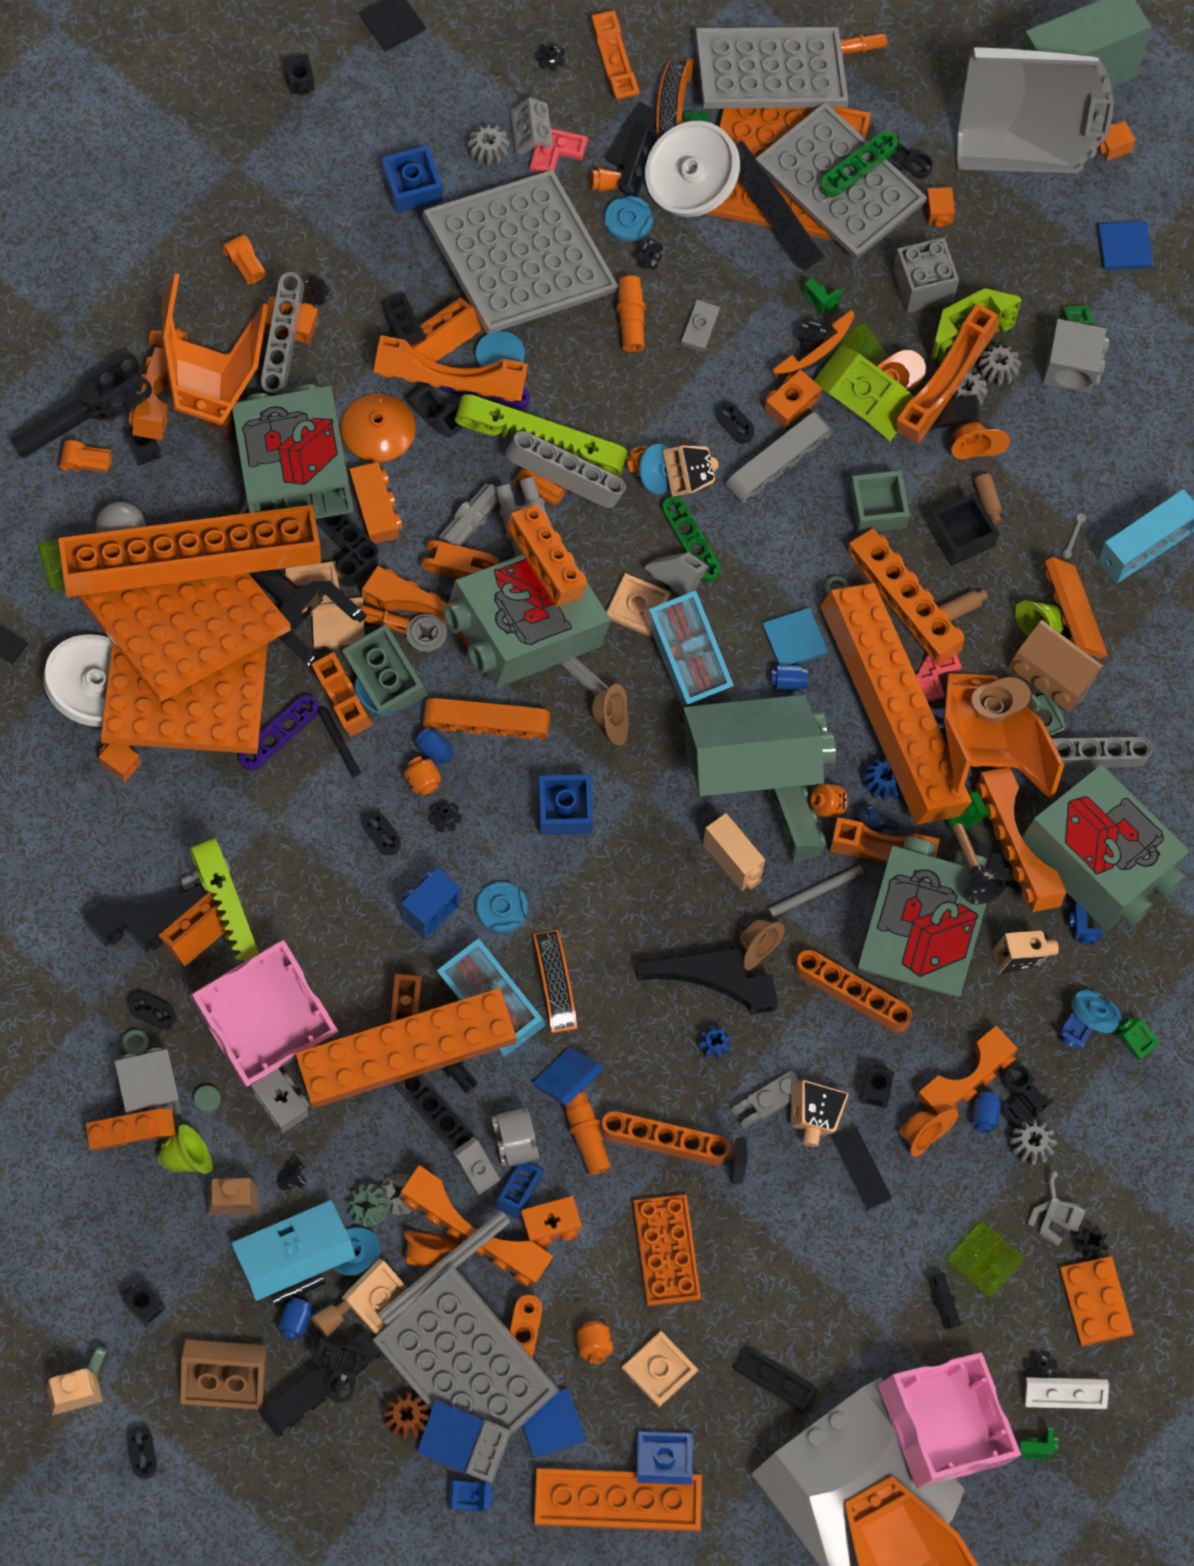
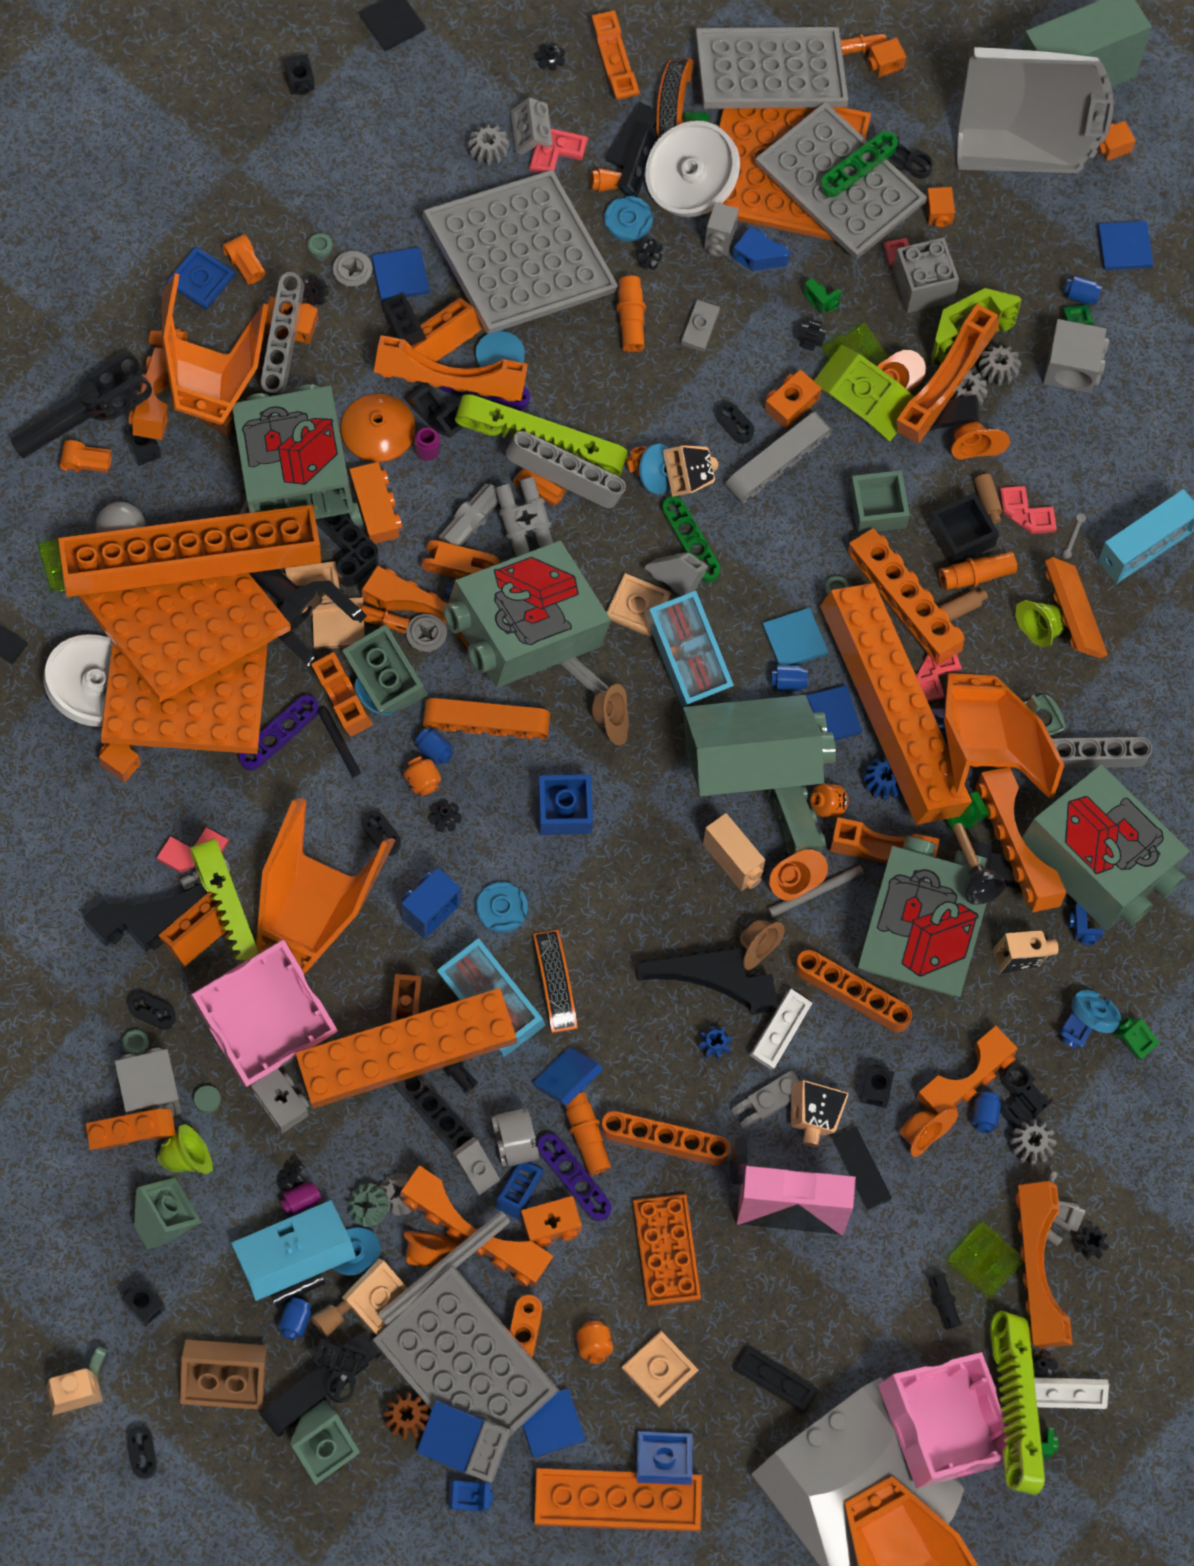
medium nougat torso [207,1178,259,1216] -> none
blue brick [381,145,443,213] -> none
orange brick [506,504,587,607] -> none
black plate [736,140,825,271] -> none
orange slope [773,310,855,379] -> none
dark blue piece [855,805,900,832] -> none
medium nougat piece [971,677,1031,723] -> none
medium nougat slope [1009,620,1103,713] -> none
orange plate [1059,1256,1134,1347] -> none
none -> sand green slope [134,1178,202,1249]
none -> coral tile [157,828,229,873]
none -> blue tile [166,246,236,310]
none -> orange windscreen [256,798,396,974]
none -> magenta brick [280,1182,322,1216]
none -> sand green slope [290,1400,360,1485]
none -> sand green tile [308,233,332,258]
none -> light grey gear [333,251,372,288]
none -> sand green tile [350,502,364,527]
none -> blue tile [372,247,430,302]
none -> magenta brick [415,427,440,461]
none -> dark purple beam [538,1134,611,1222]
none -> light grey brick [704,202,739,256]
none -> blue slope [732,227,791,271]
none -> bright pink tile [736,1166,855,1235]
none -> white plate [750,989,812,1070]
none -> orange piece [769,849,828,901]
none -> blue tile [806,685,862,741]
none -> orange brick [867,37,906,78]
none -> coral tile [883,238,909,267]
none -> orange piece [938,552,1017,590]
none -> lime gear [990,1311,1045,1495]
none -> coral tile [1000,486,1057,534]
none -> orange arch [1016,1181,1073,1349]
none -> blue brick [1064,275,1102,305]

